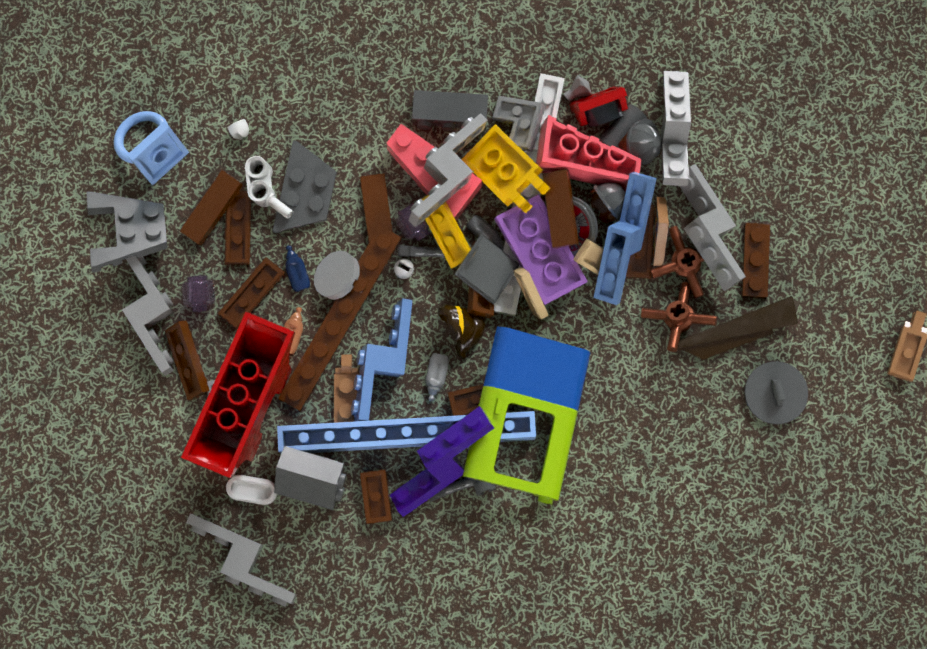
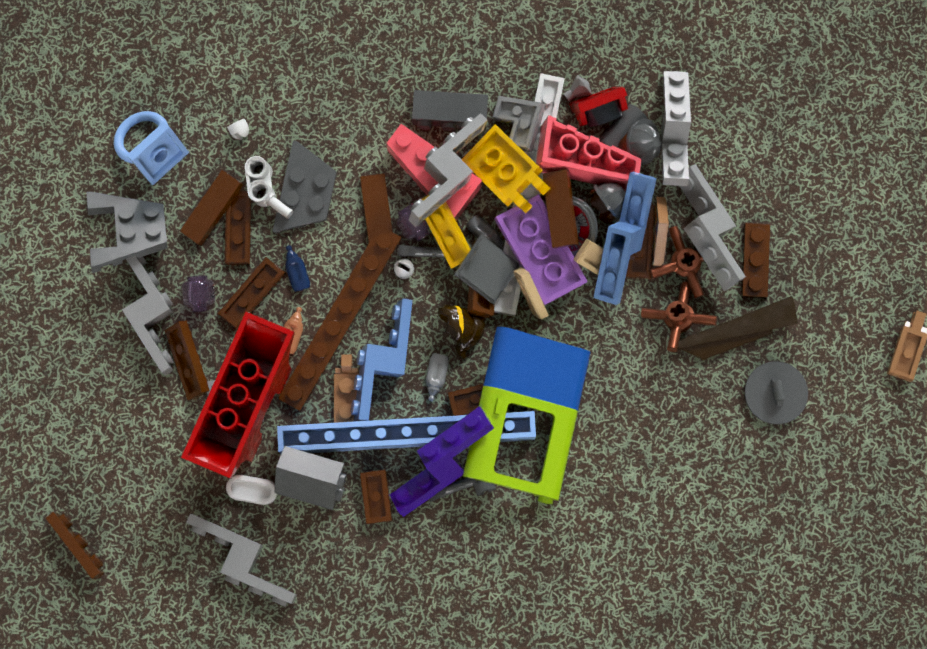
light grey tile [314,251,360,300] -> none
none -> reddish brown plate [46,512,104,580]

